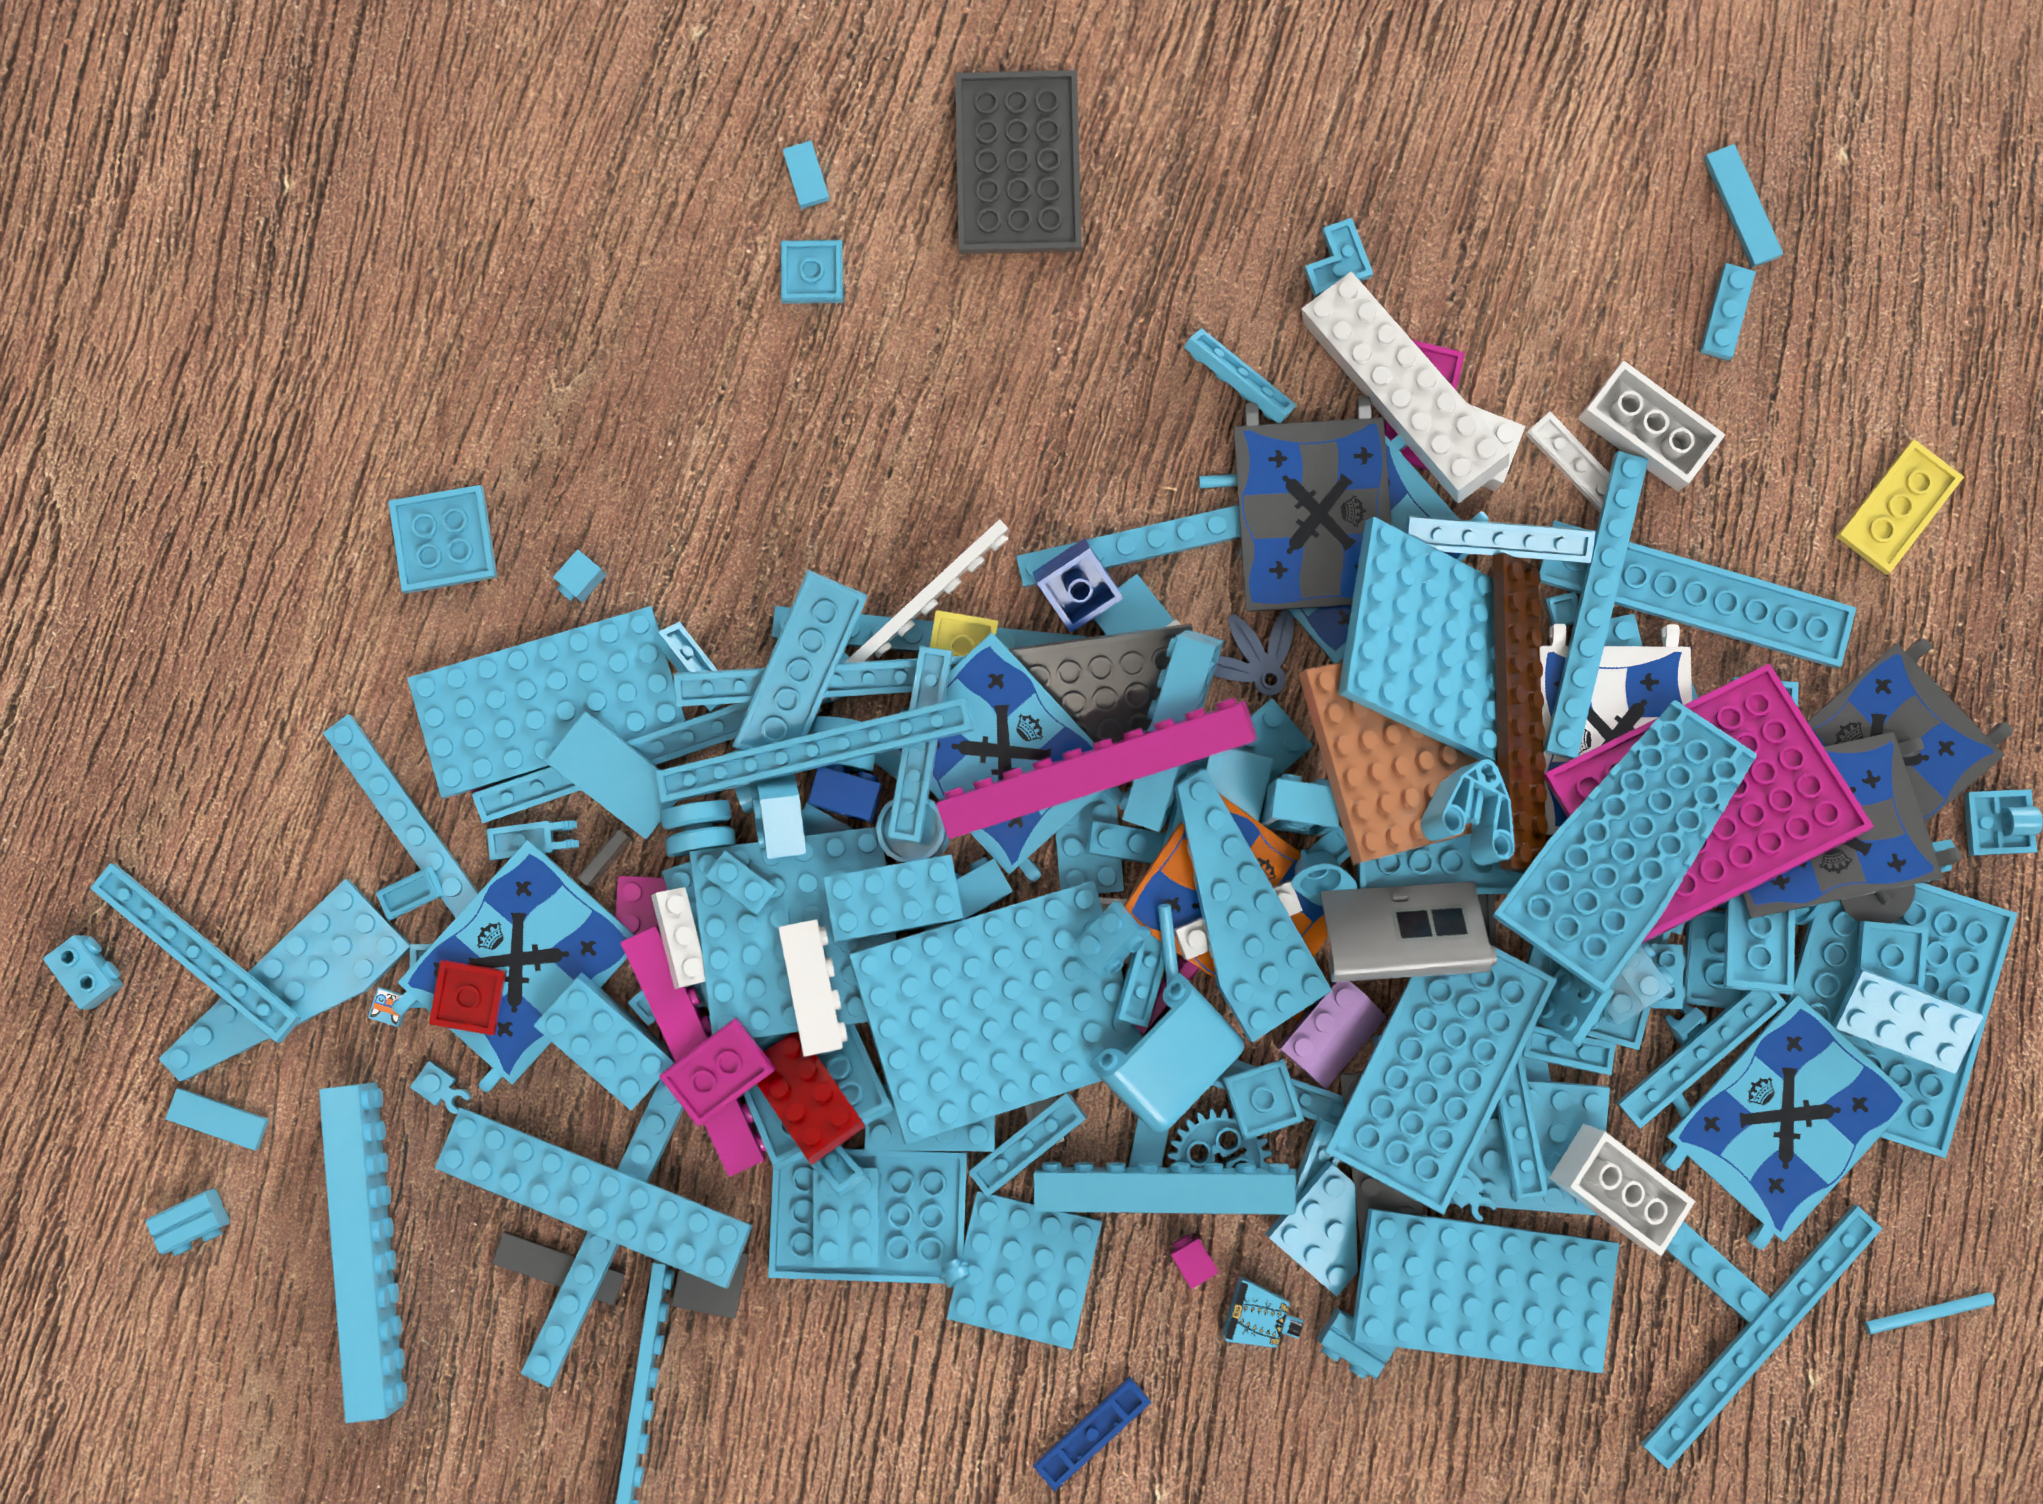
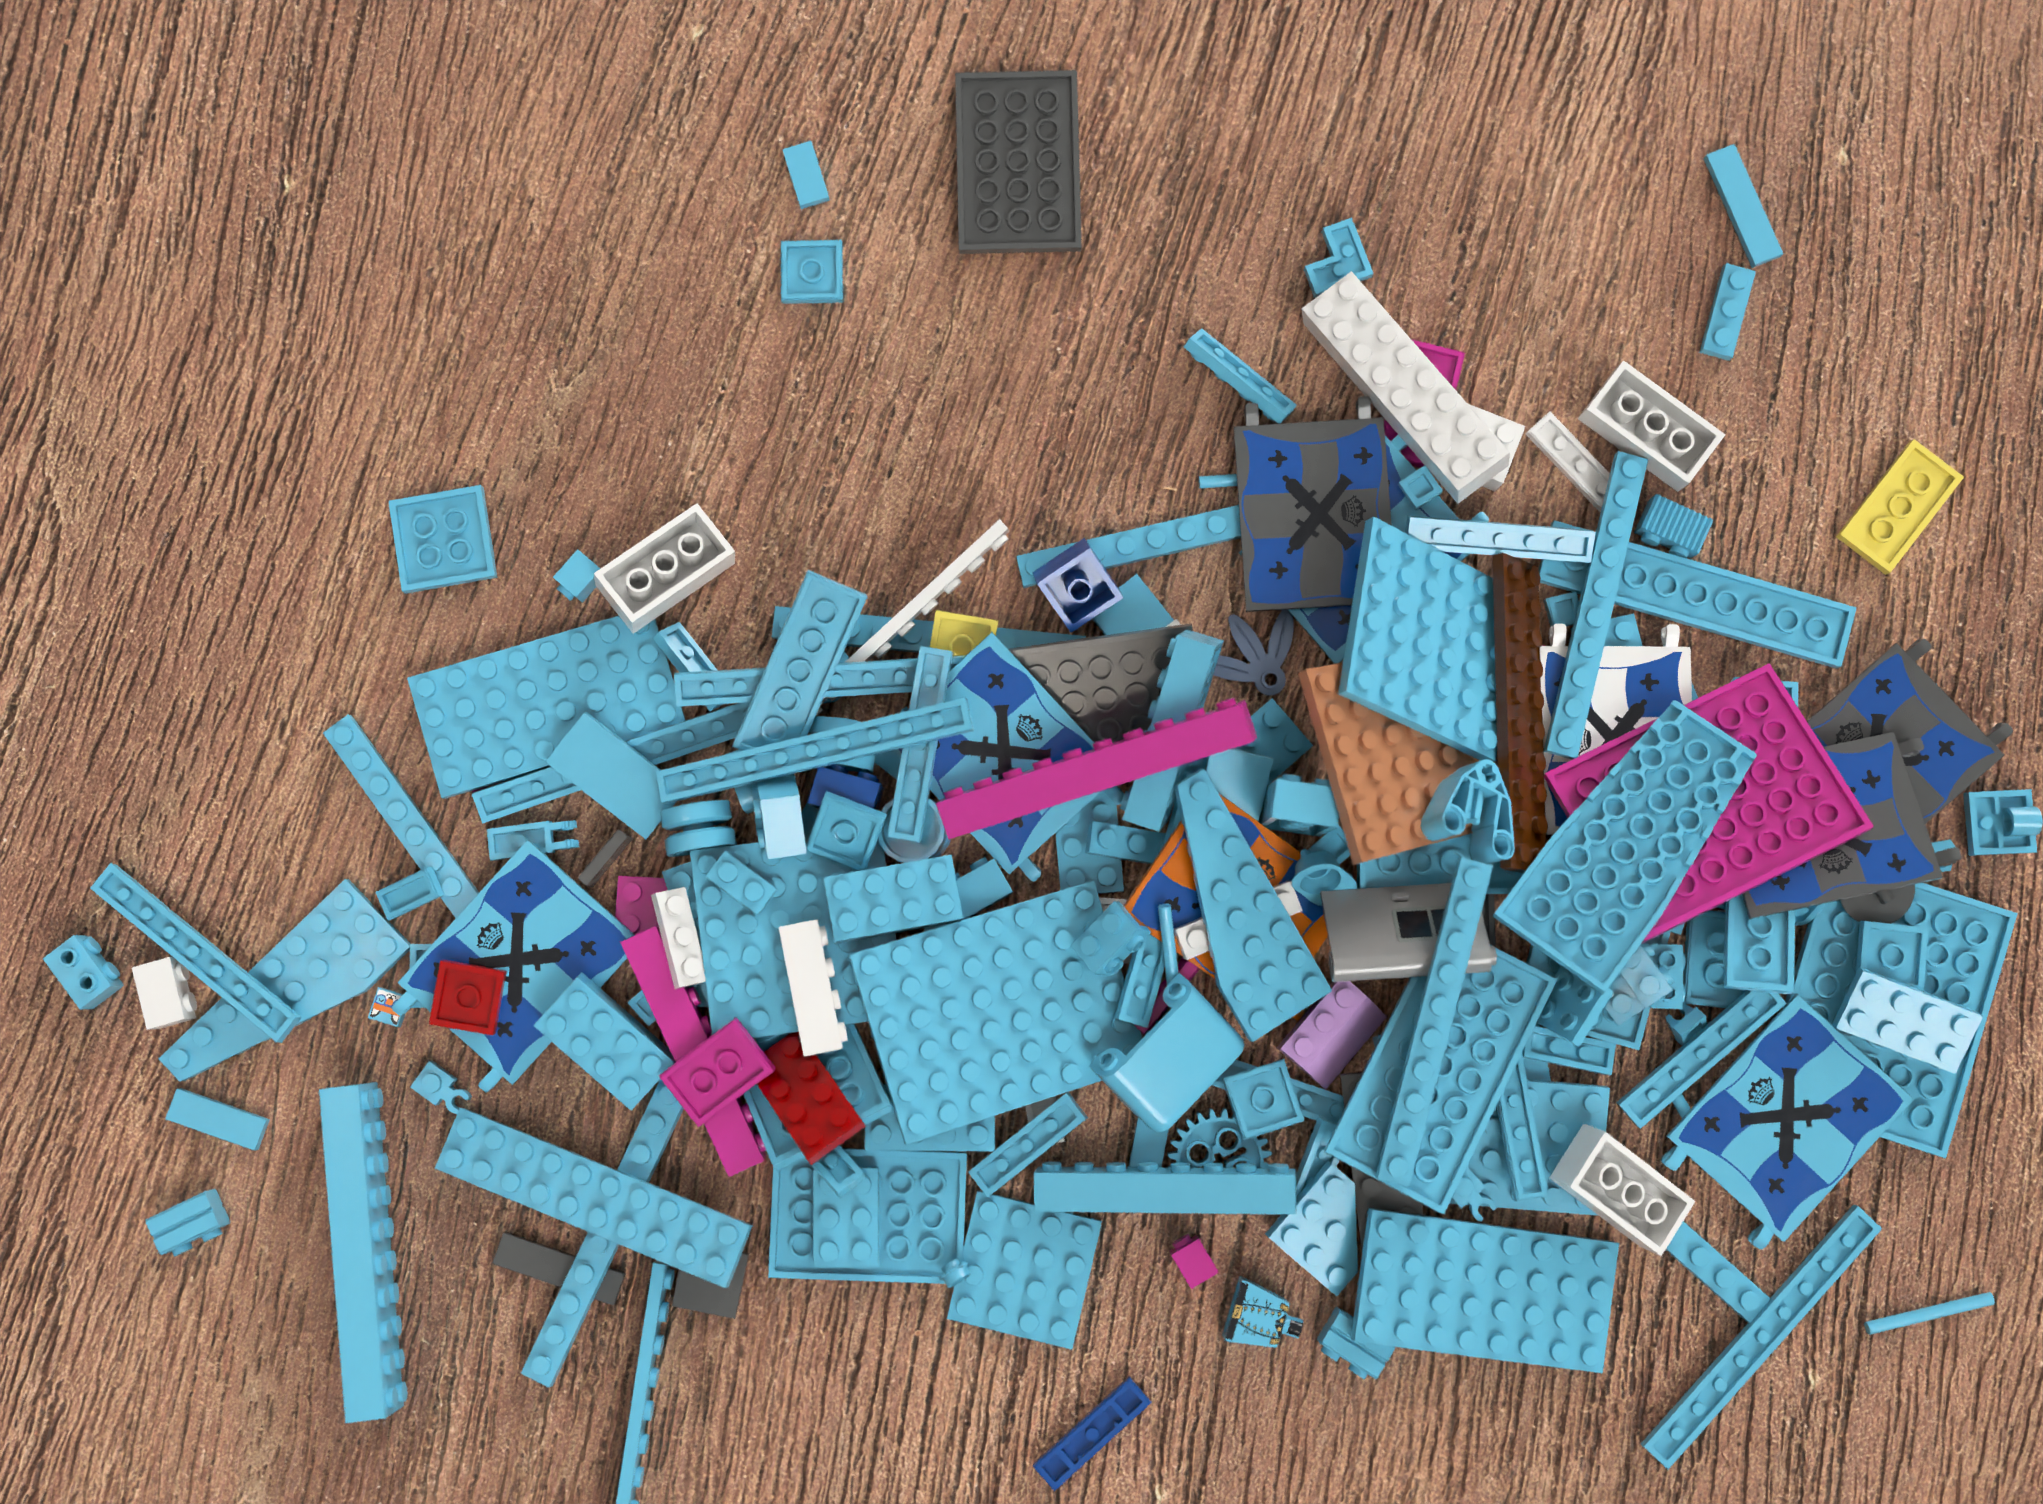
none -> white brick [132,957,197,1030]
none -> white brick [594,503,735,634]
none -> medium azure tile [806,791,887,871]
none -> medium azure plate [1375,857,1493,1187]
none -> medium azure plate [1398,465,1443,510]
none -> medium azure brick [1634,494,1713,558]

